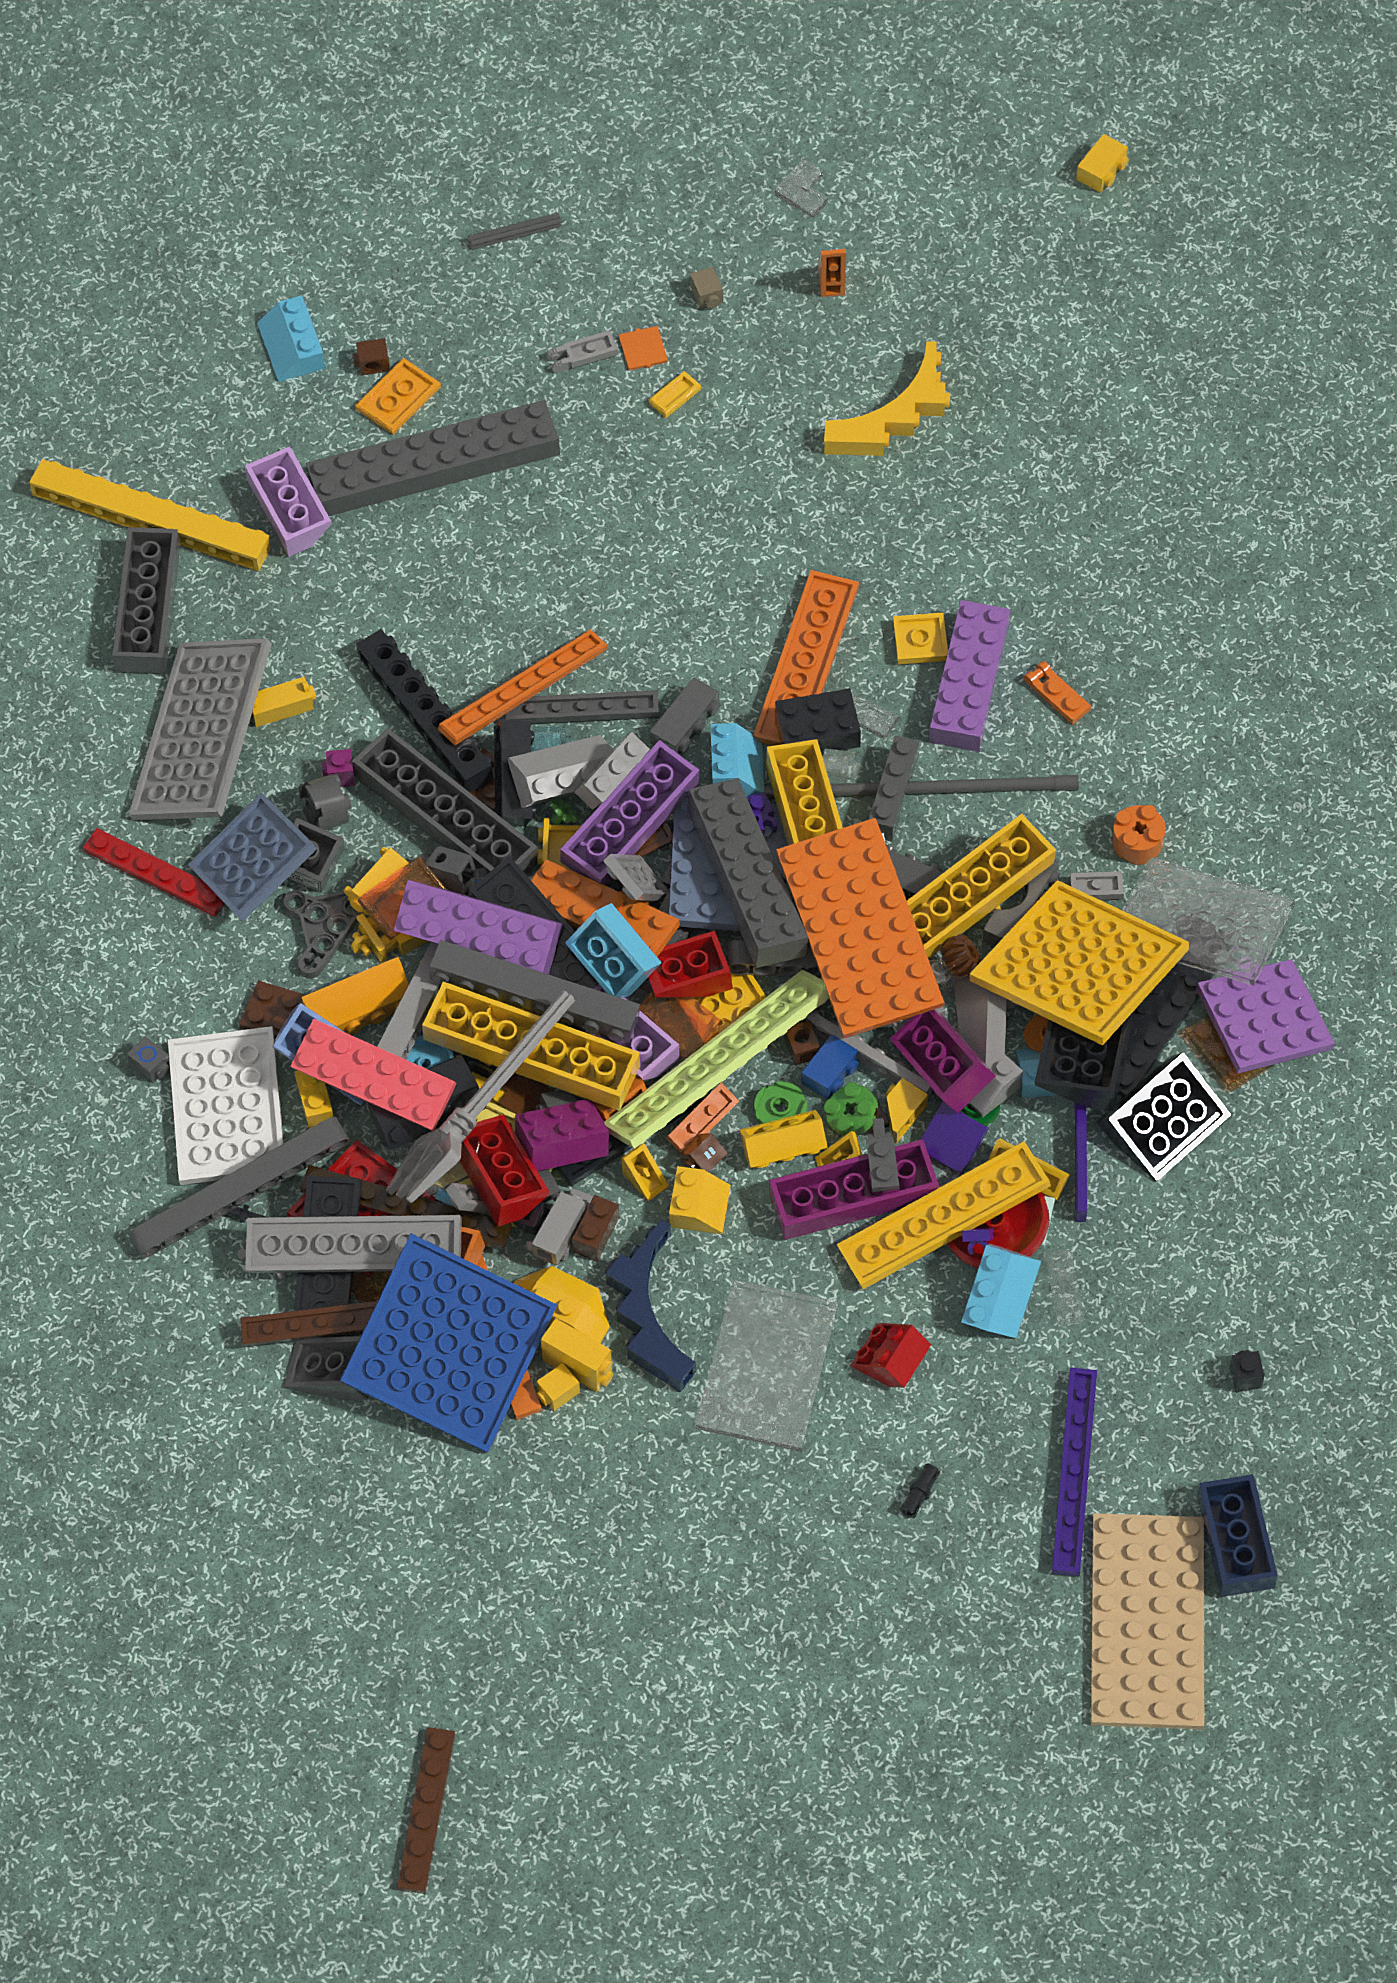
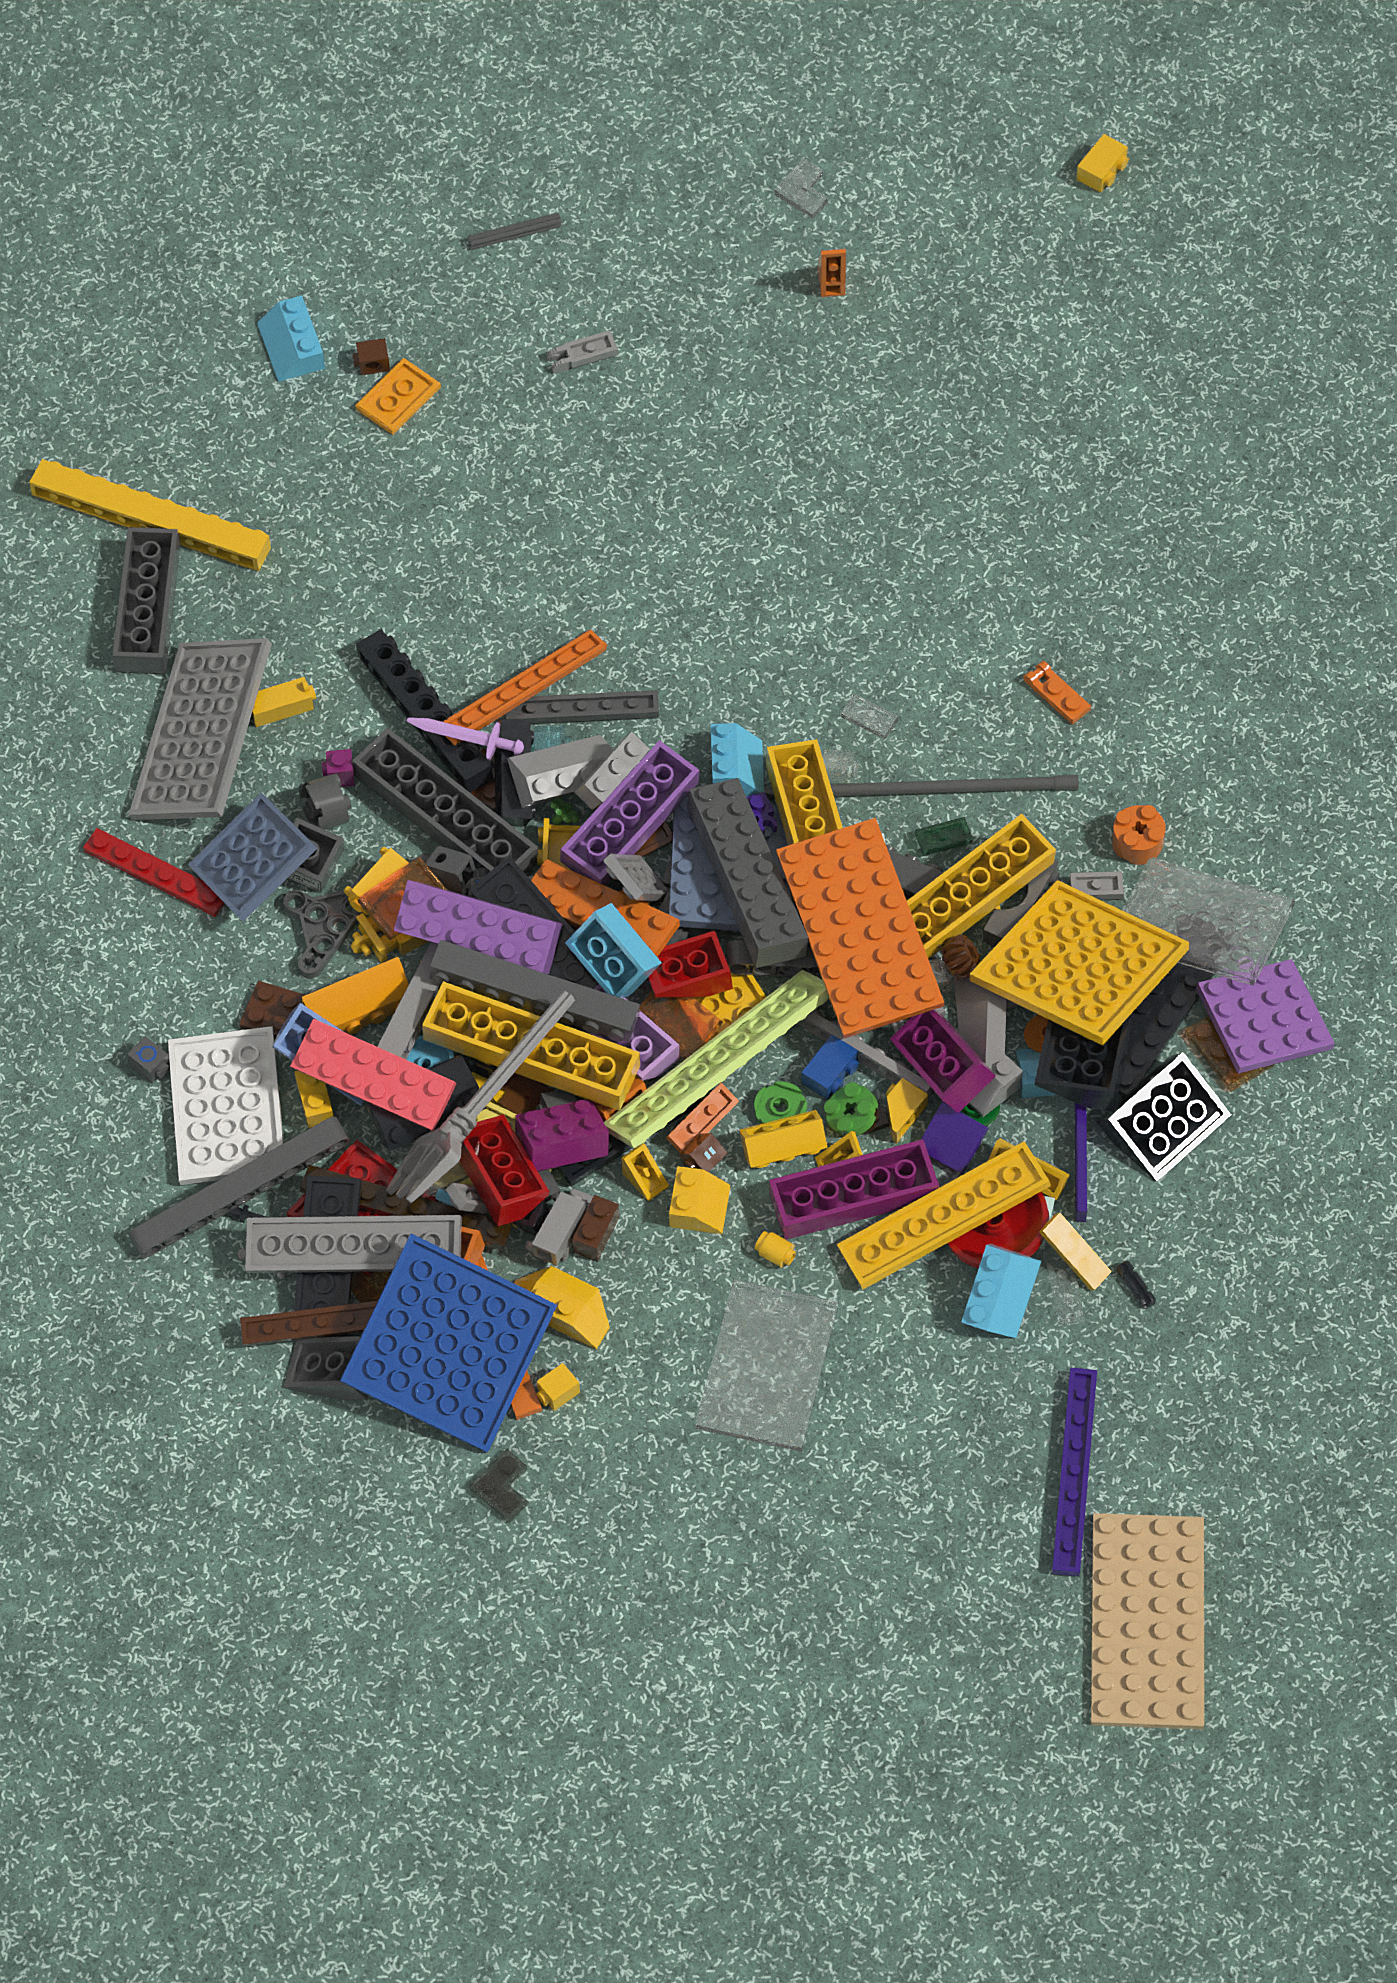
lavender slope [245,446,332,557] -> none
dark grey brick [306,400,560,516] -> none
reddish brown plate [397,1727,456,1895] -> none
yellow brick [541,1318,614,1393] -> none
dark blue arch [605,1219,696,1393] -> none
orange piece [618,326,668,371] -> none
yellow tile [649,371,701,418] -> none
dark grey brick [650,677,720,754] -> none
dark tan brick [690,267,723,310] -> none
orange plate [753,570,859,746] -> none
black brick [775,688,861,754] -> none
reddish brown brick [784,1020,820,1066] -> none
yellow arch [824,341,950,456] -> none
red slope [851,1323,931,1388] -> none
dark grey hinge [866,1118,899,1192] -> none
dark grey arch [868,735,920,842] -> none
yellow plate [893,613,948,665] -> none
black pin [900,1464,940,1518] -> none
medium lavender brick [929,600,1011,752] -> none
dark purple tile [962,1228,994,1254] -> none
dark blue brick [1197,1474,1278,1597] -> none
black brick [1230,1350,1265,1392] -> none
none -> lavender sword [407,718,524,760]
none -> clear smoke plate [469,1449,528,1524]
none -> yellow brick [754,1231,796,1268]
none -> clear green plate [915,817,972,856]
none -> yellow tile [1039,1213,1112,1290]
none -> black axle [1117,1261,1156,1309]

